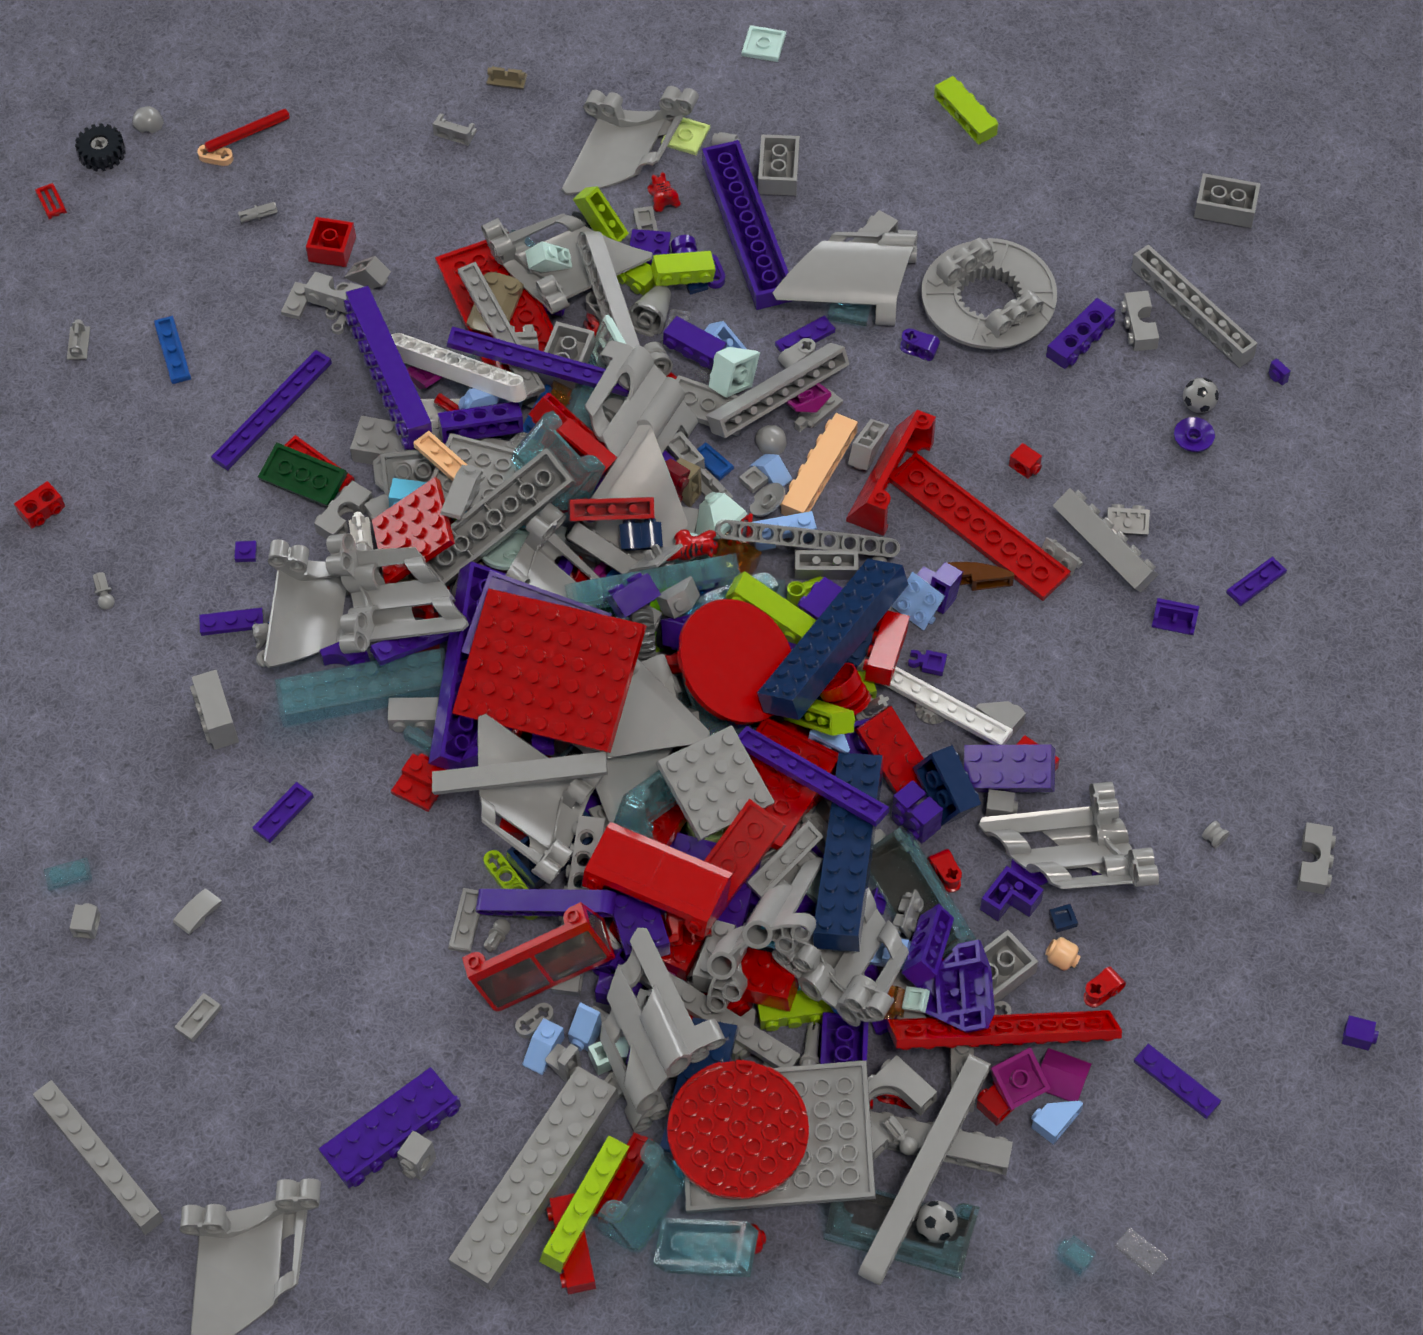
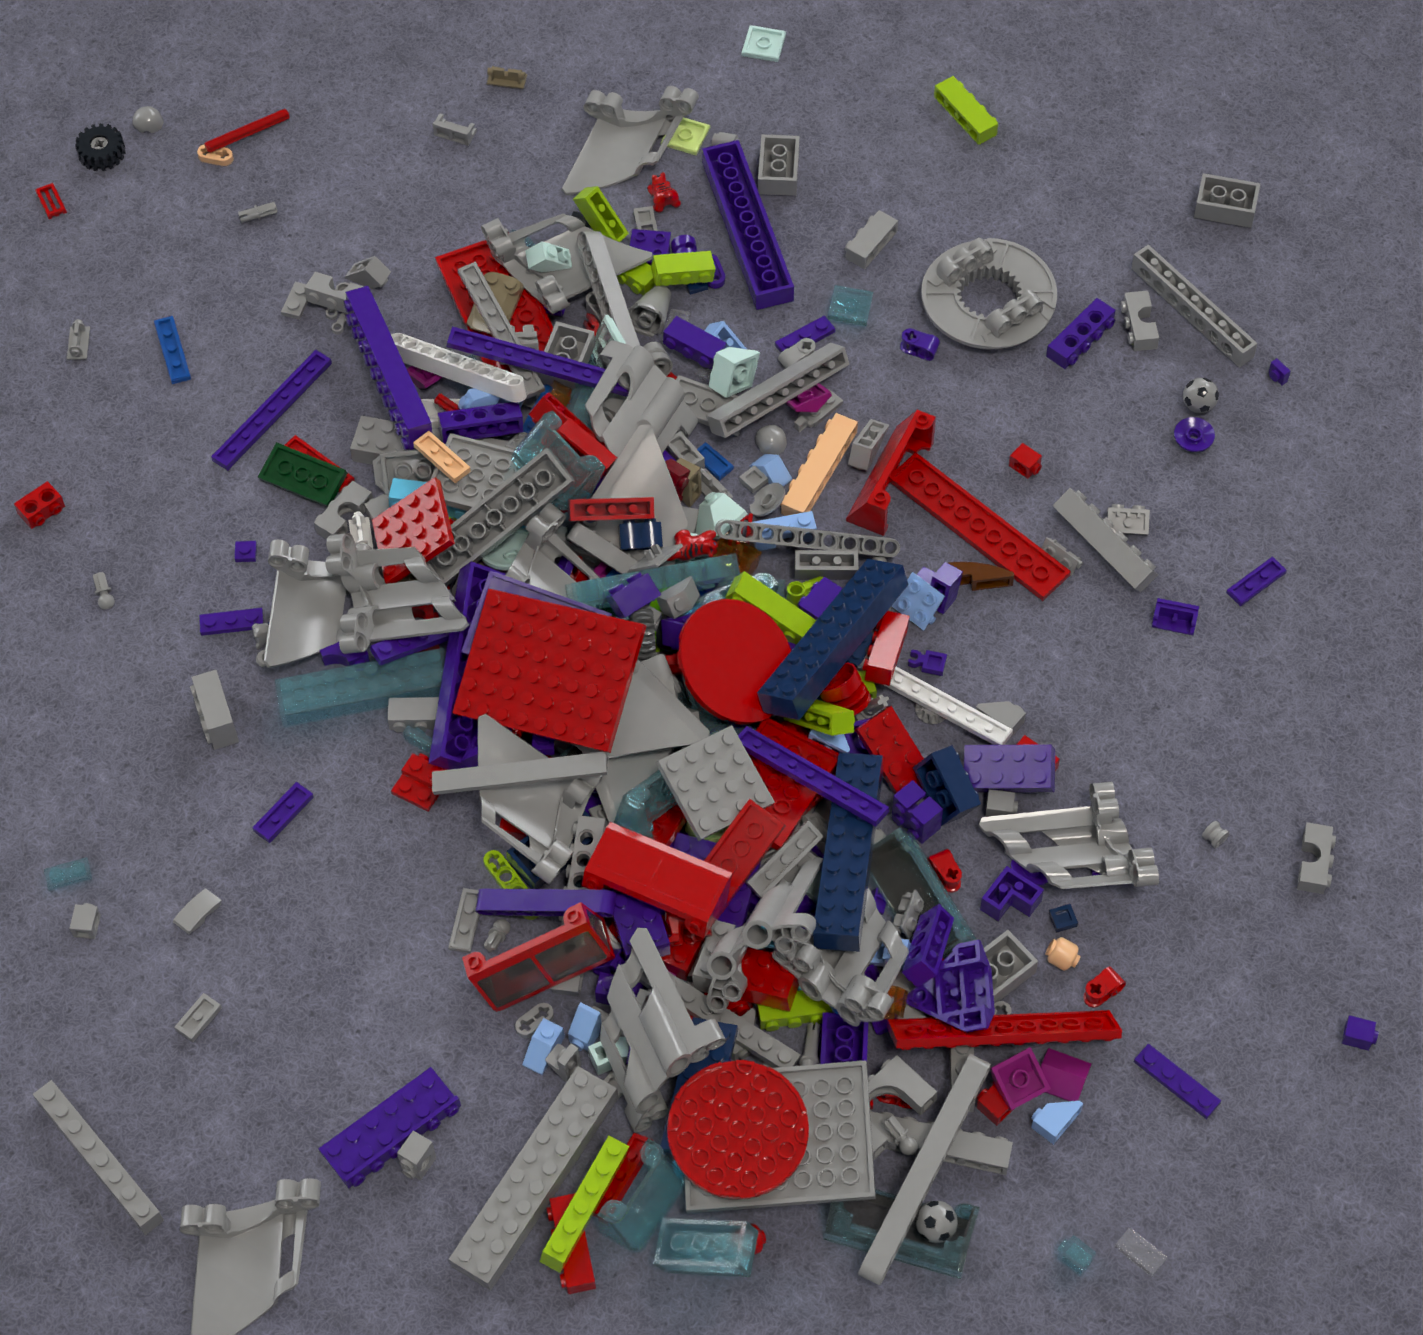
red brick [306,217,356,267] -> none
light grey slope [440,465,482,520] -> none
light grey panel [773,230,918,326] -> none
light aqua tile [902,986,930,1013] -> none

